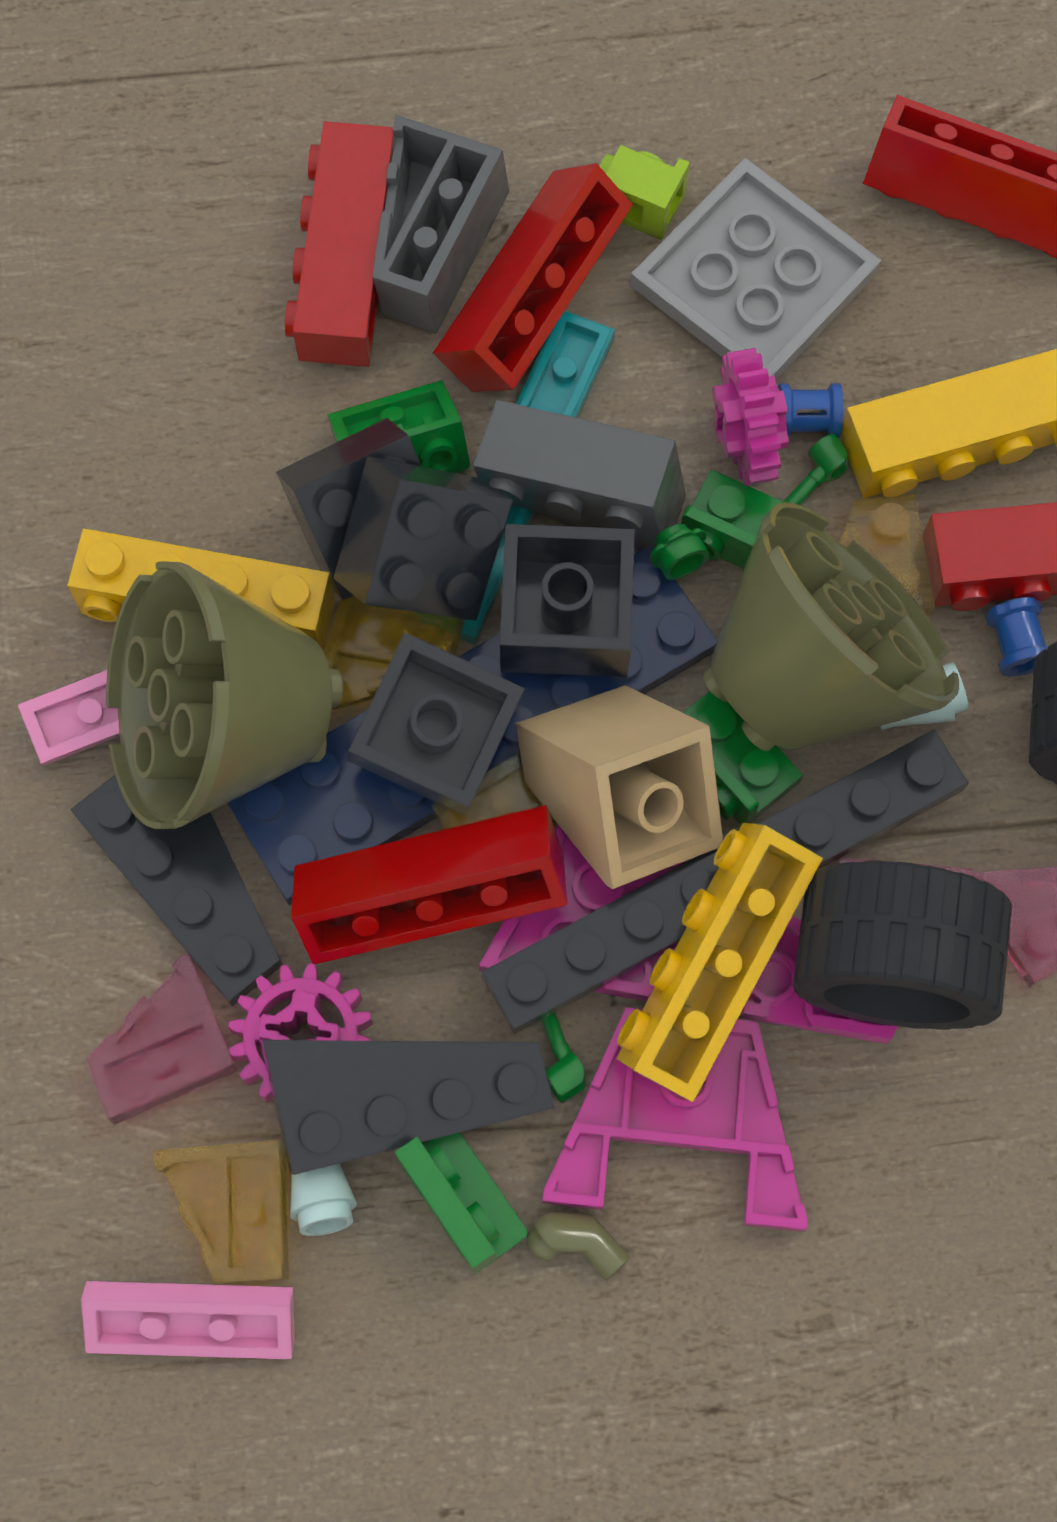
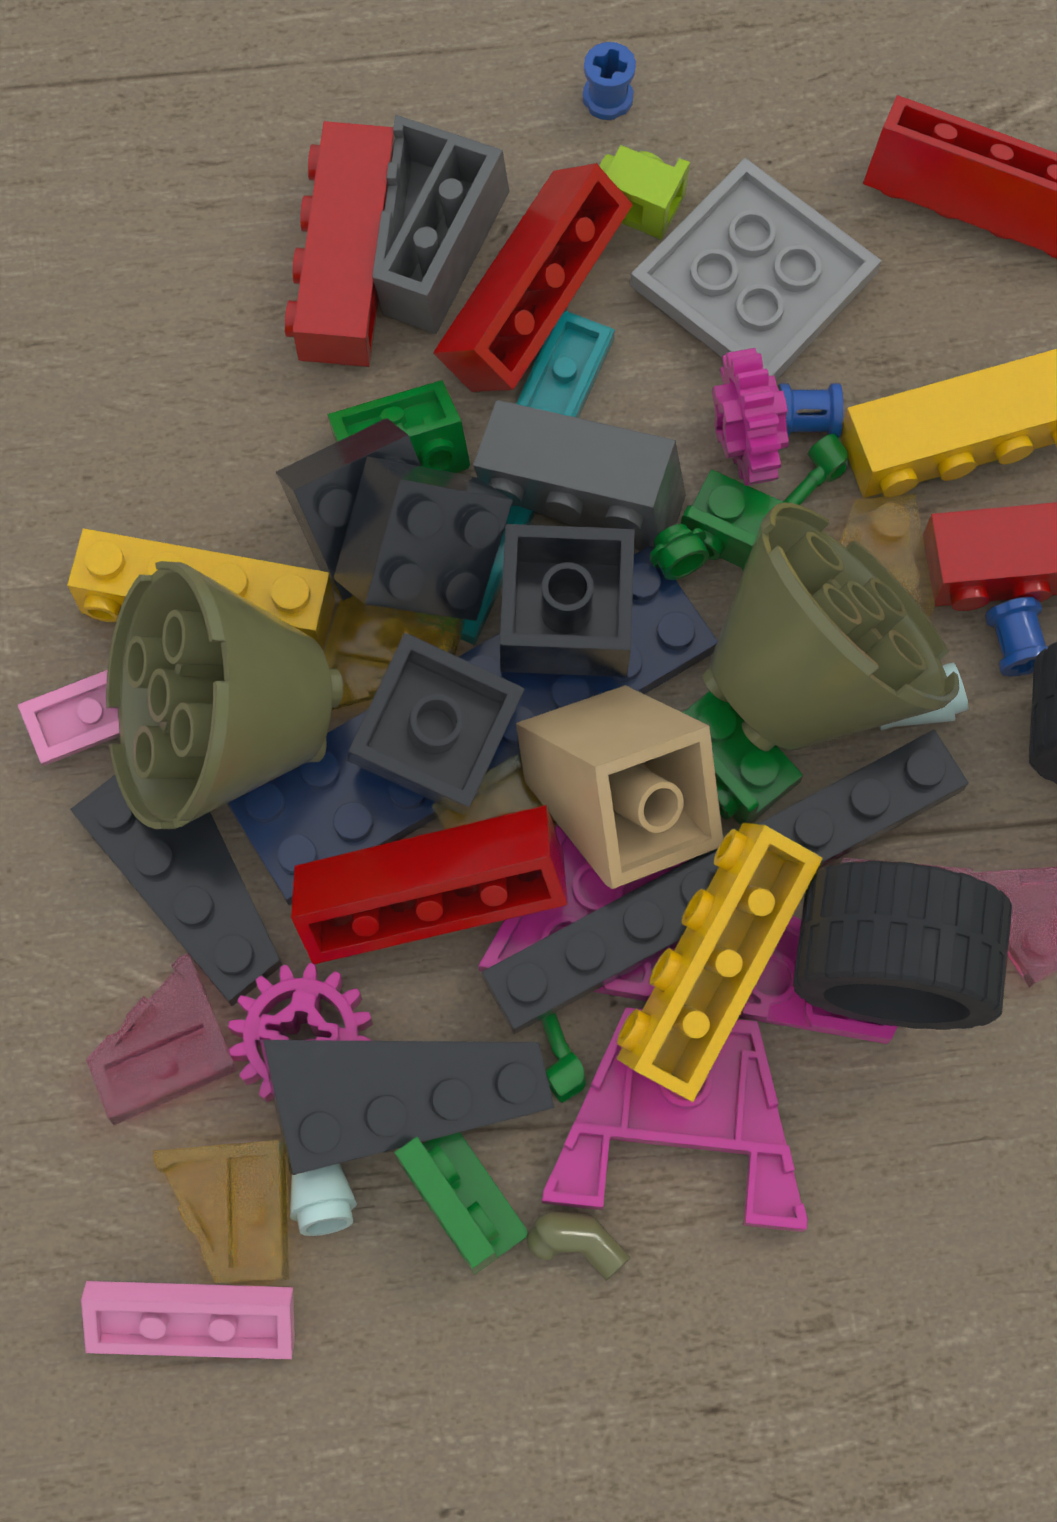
none -> blue bush [583,42,636,120]

